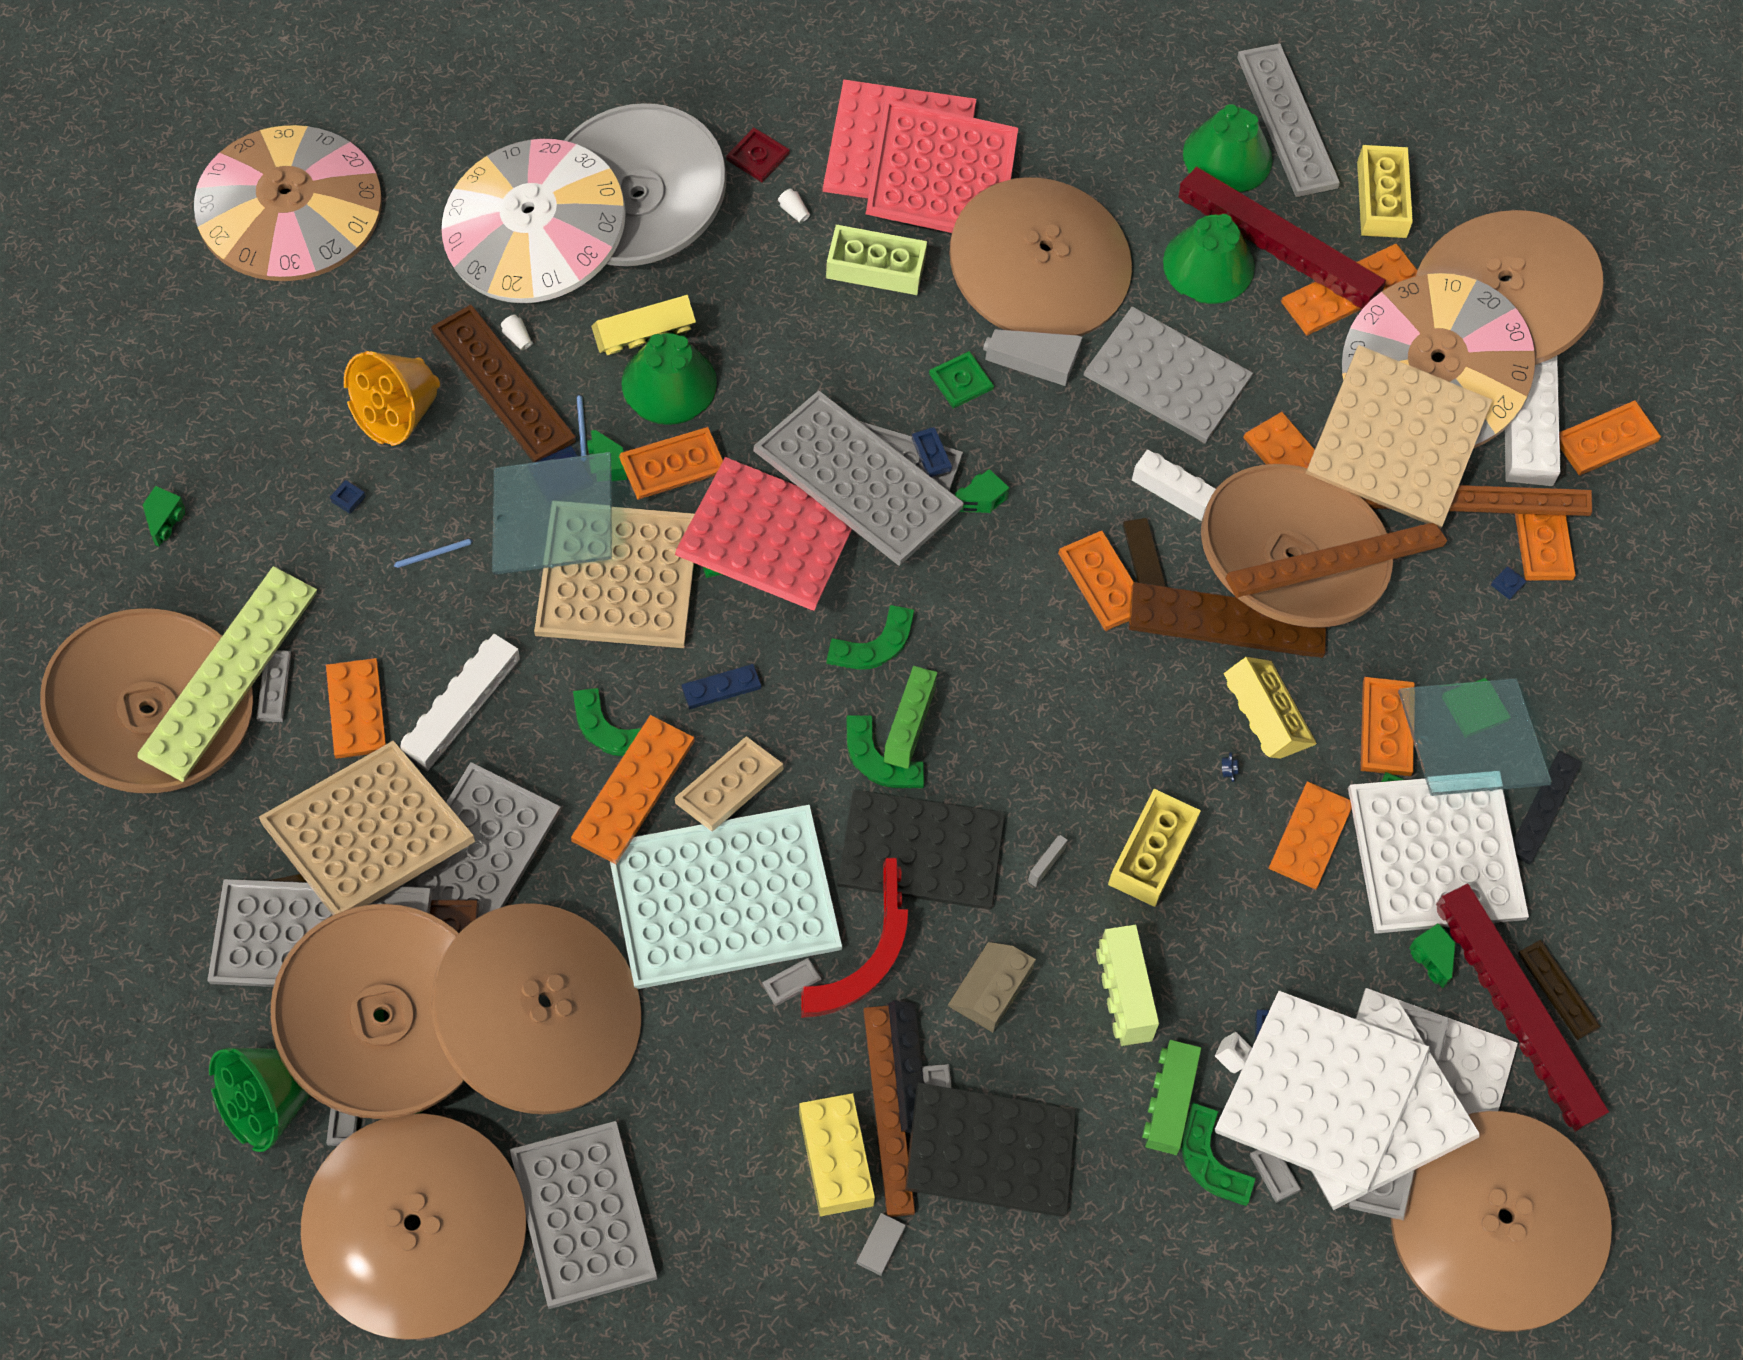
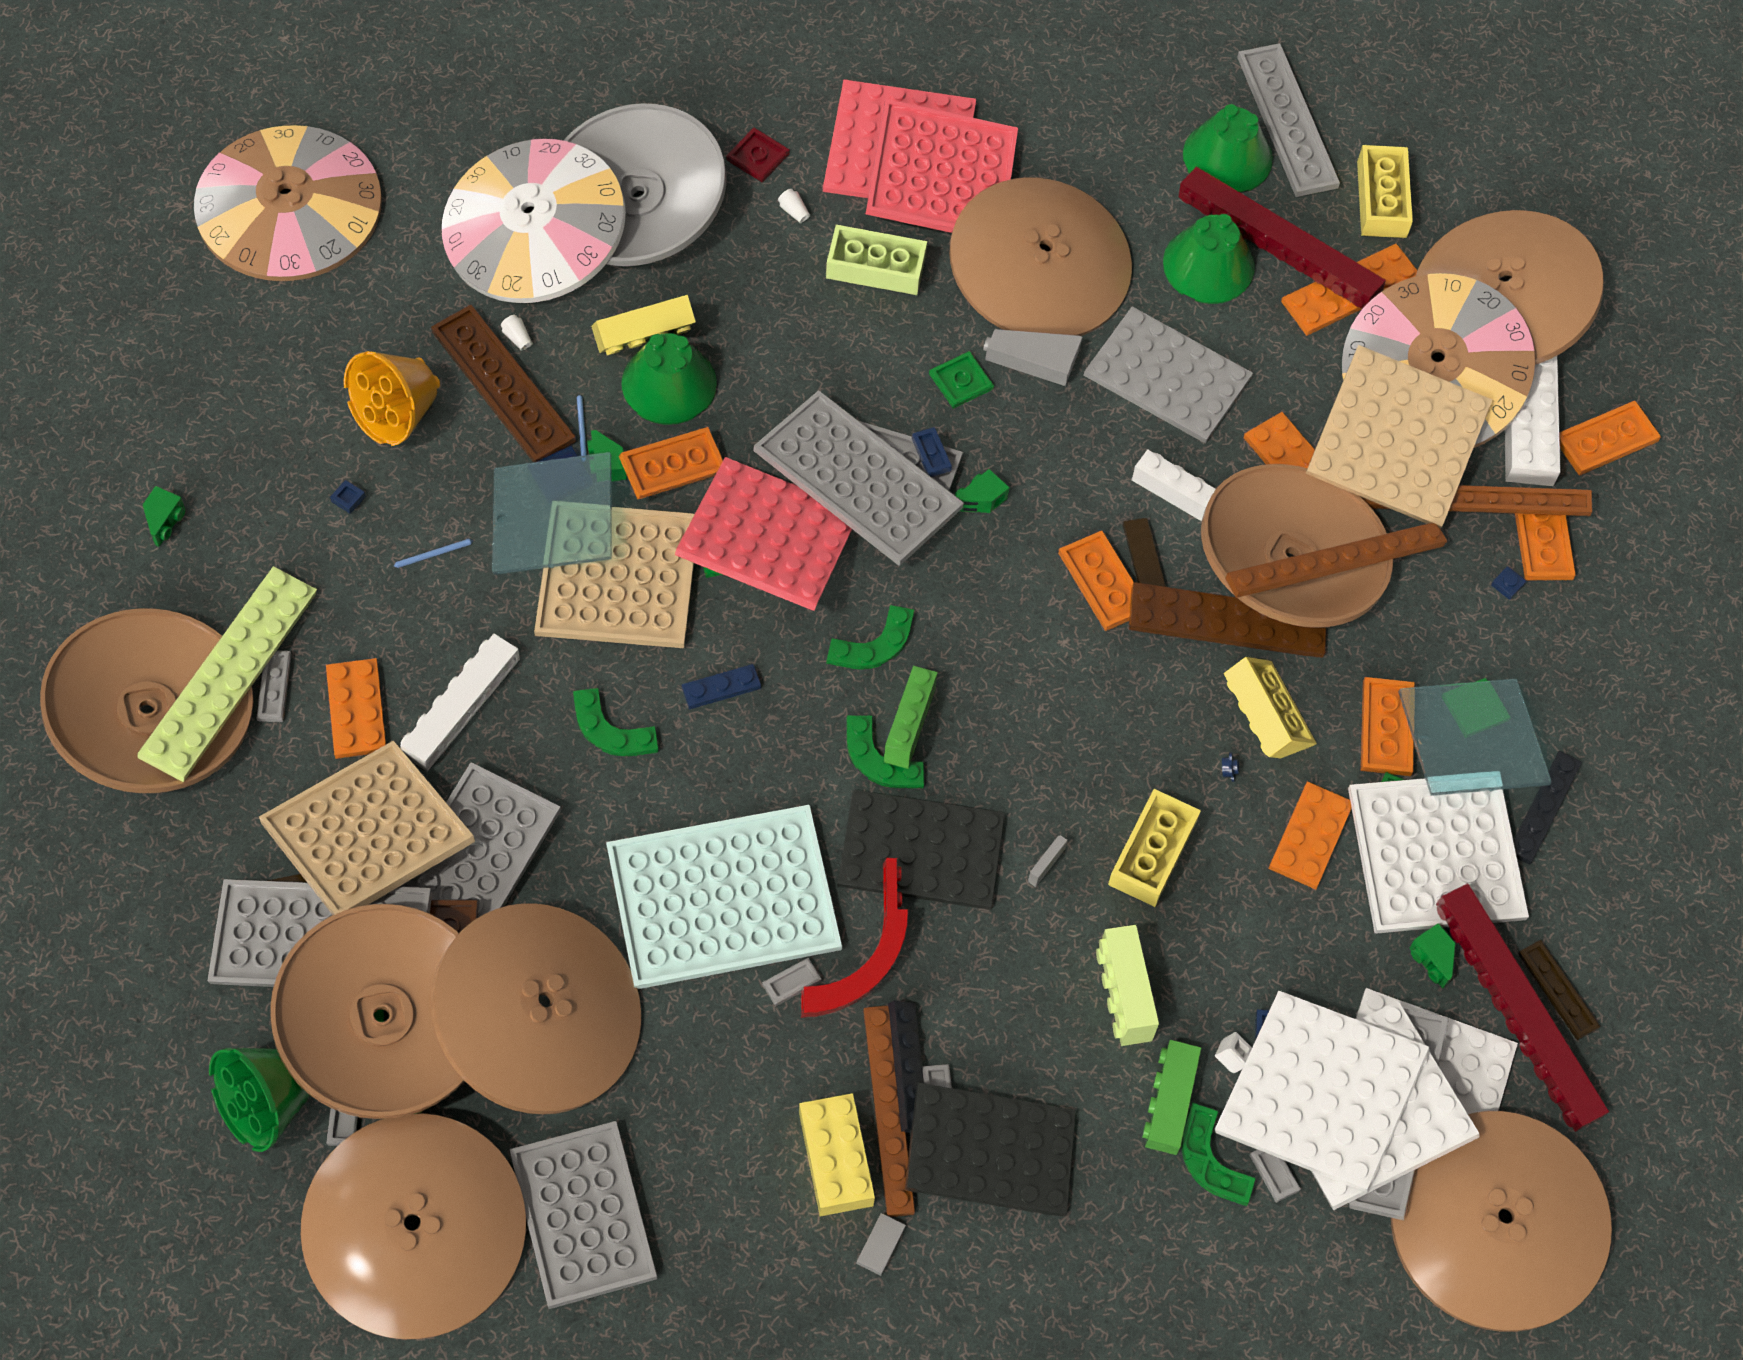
orange plate [571,715,695,865] -> none
tan plate [675,736,783,832] -> none
dark tan slope [948,942,1036,1033] -> none

